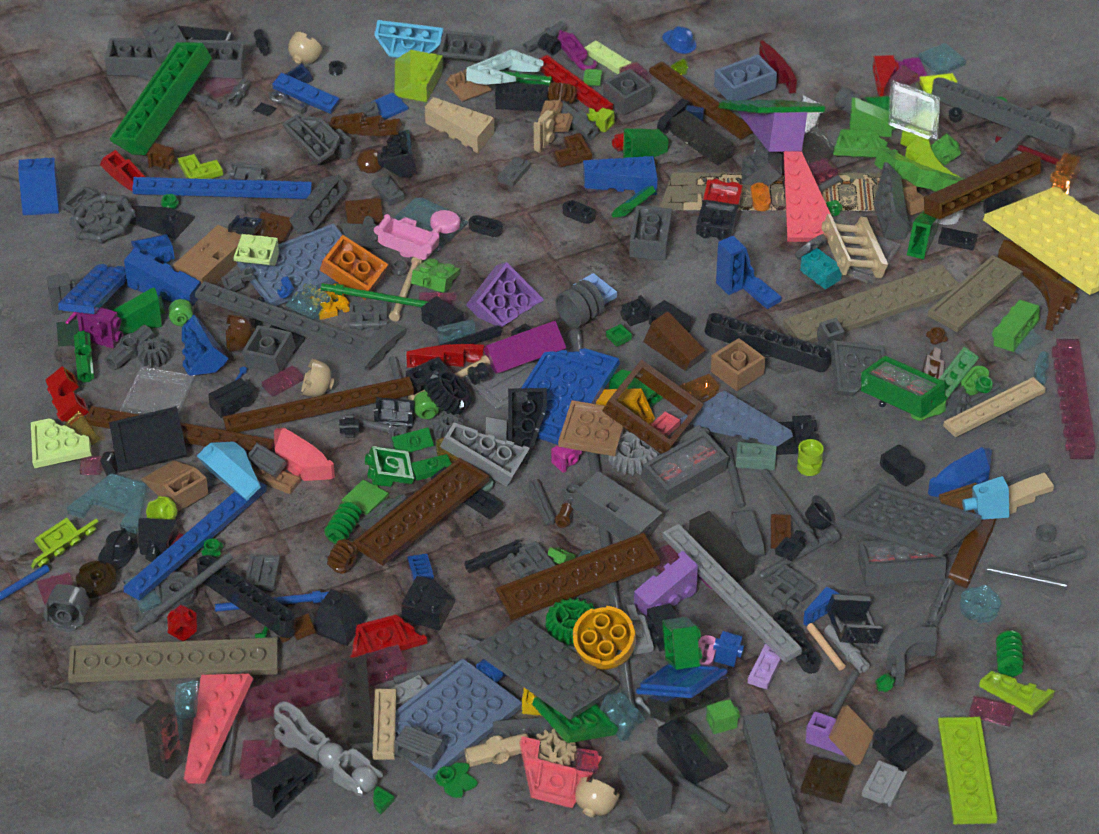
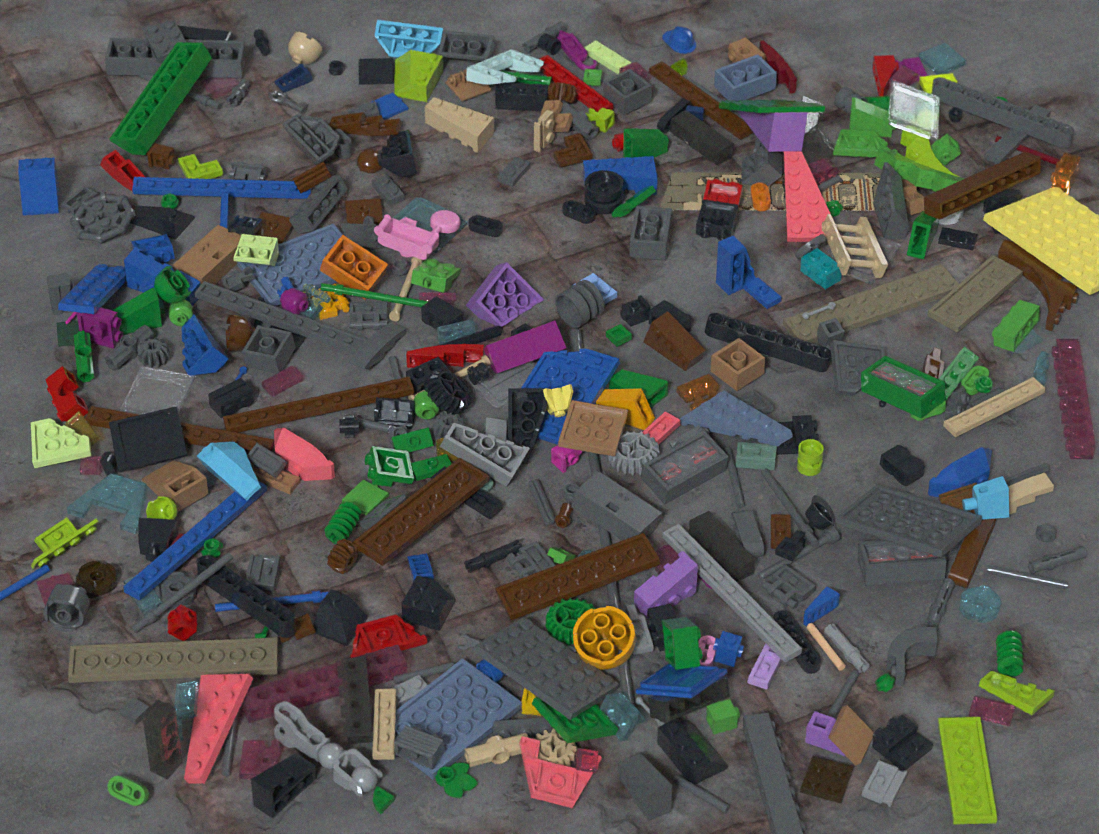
black piece [98,528,138,570] -> none
black sticker [253,102,277,117] -> none
blue plate [272,73,340,114] -> none
tan cylinder [301,359,334,397] -> none
tan cylinder [575,777,620,817] -> none
reddish brown window [602,359,704,454] -> none
black panel [826,594,883,644] -> none
reddish brown plate [926,327,948,345] -> none
none -> bright green plate [108,775,149,806]
none -> green cylinder [154,266,191,304]
none -> blue tile [220,193,230,229]
none -> magenta head [280,288,309,315]
none -> reddish brown tile [293,162,332,194]
none -> black tile [359,58,393,85]
none -> light yellow brick [543,384,573,417]
none -> black wheel [584,170,623,214]
none -> medium nougat brick [728,37,765,63]
none -> light grey hinge [802,302,836,319]

